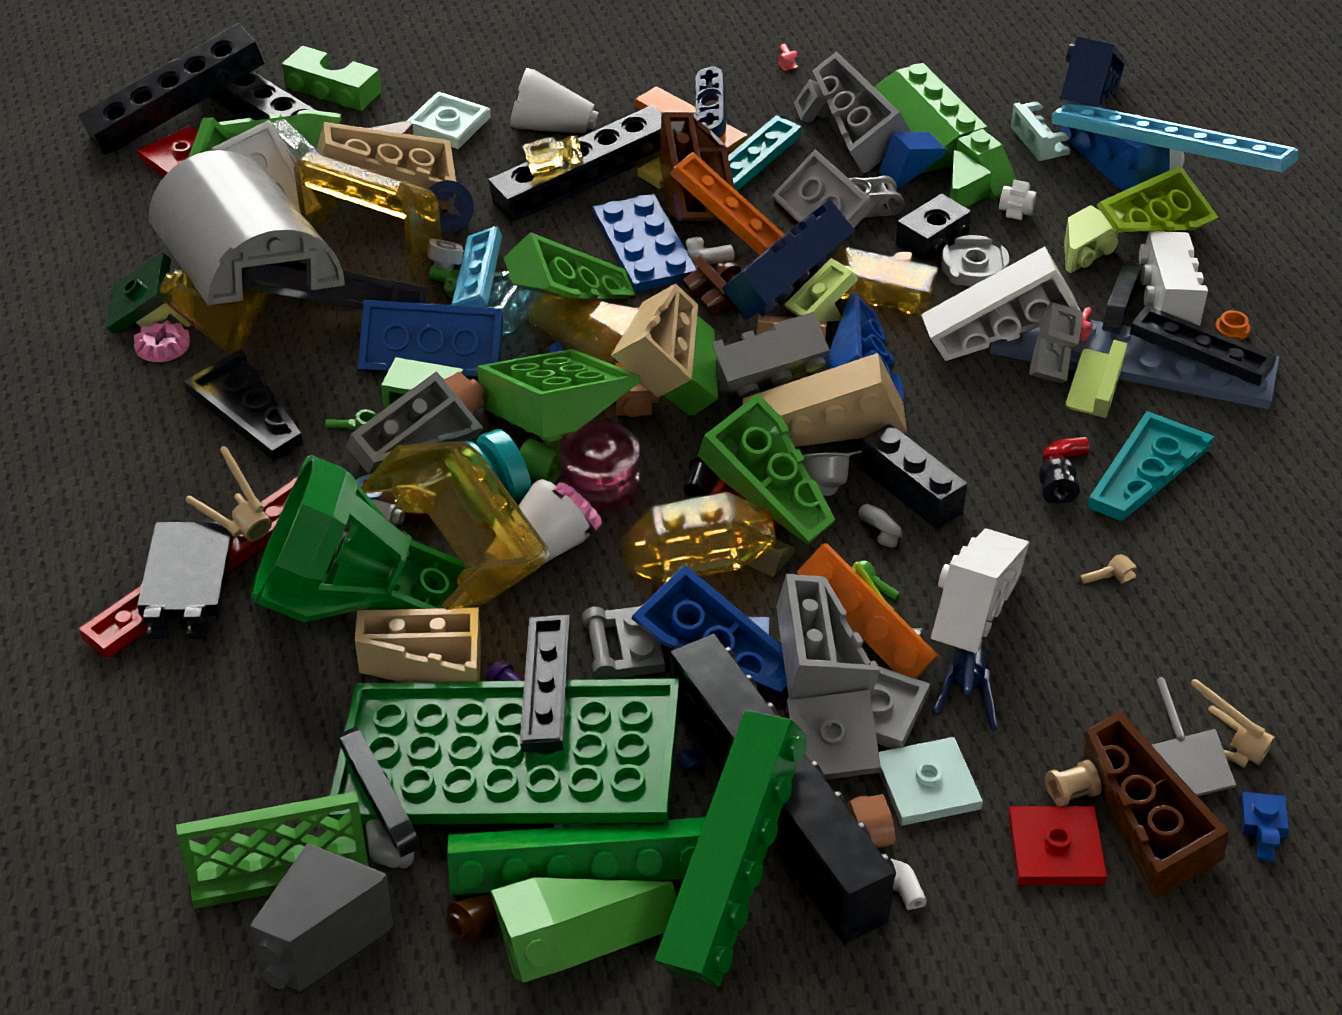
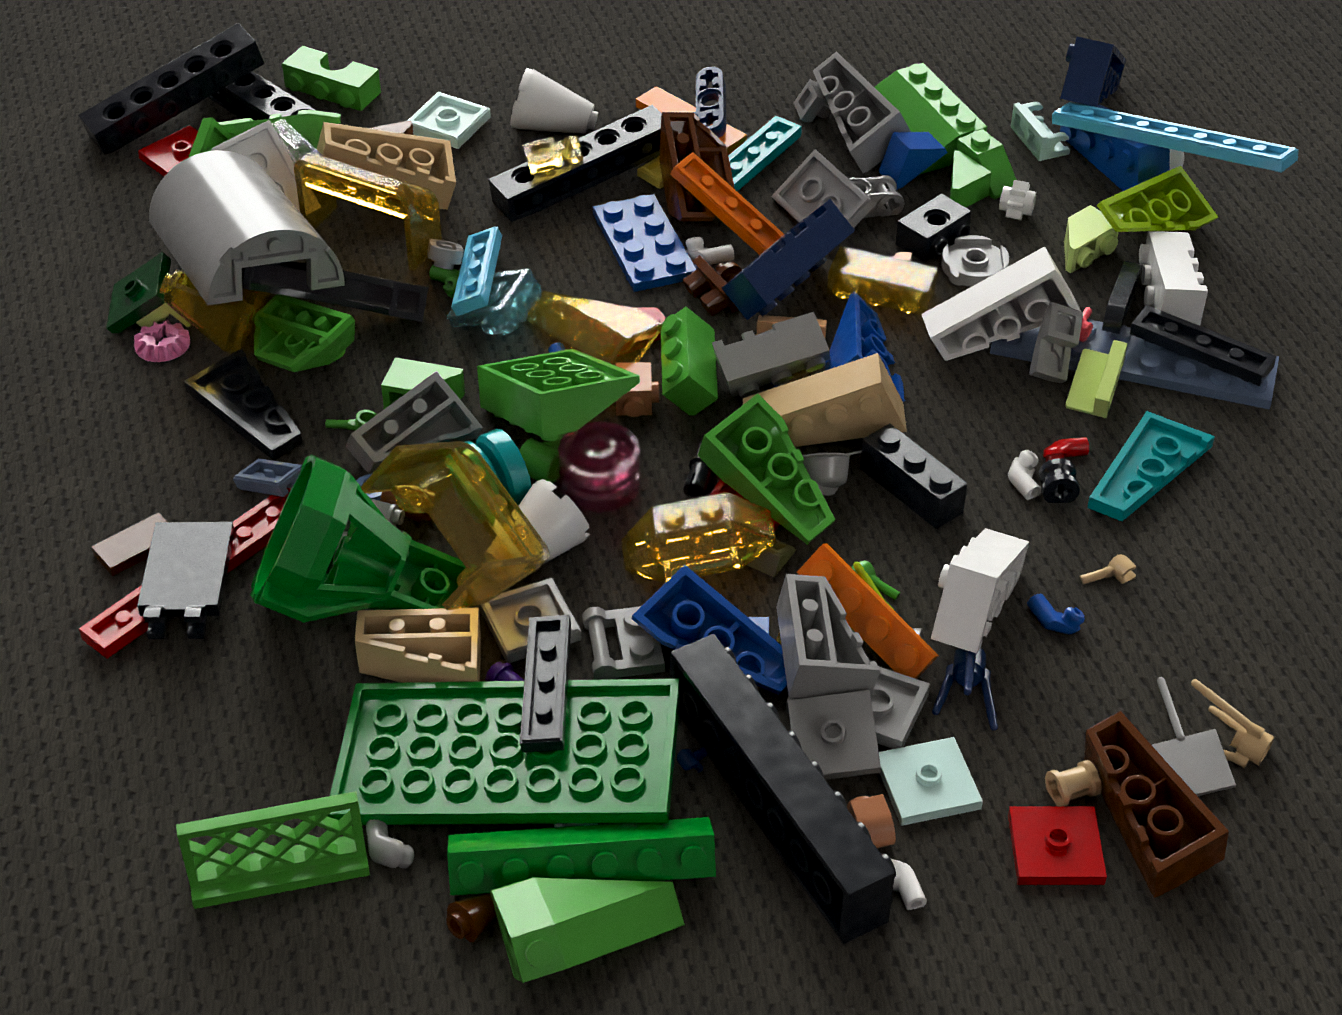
tan plant [186,446,272,542] -> none
dark grey slope [250,843,394,992] -> none
beam [337,726,421,858] -> none
blue plate [358,300,504,378] -> none
dark blue gear [422,180,474,233] -> none
nougat plate [444,371,485,414] -> none
bright green wedge [504,232,636,299] -> none
bright pink gear [553,483,602,532] -> none
tan wedge [611,284,698,397] -> none
green brick [655,710,807,987] -> none
coral hand [778,44,797,71] -> none
yellowish green slope [784,258,858,322] -> none
light grey arm [858,504,902,548] -> none
orange plate [1215,310,1250,341] -> none
blue plate [1240,792,1289,862] -> none
none -> tile [91,512,167,576]
none -> sand blue tile [233,458,302,497]
none -> bright green wedge [254,294,355,372]
none -> light grey plate [479,578,581,663]
none -> white arm [1008,450,1041,500]
none -> blue arm [1027,594,1085,635]

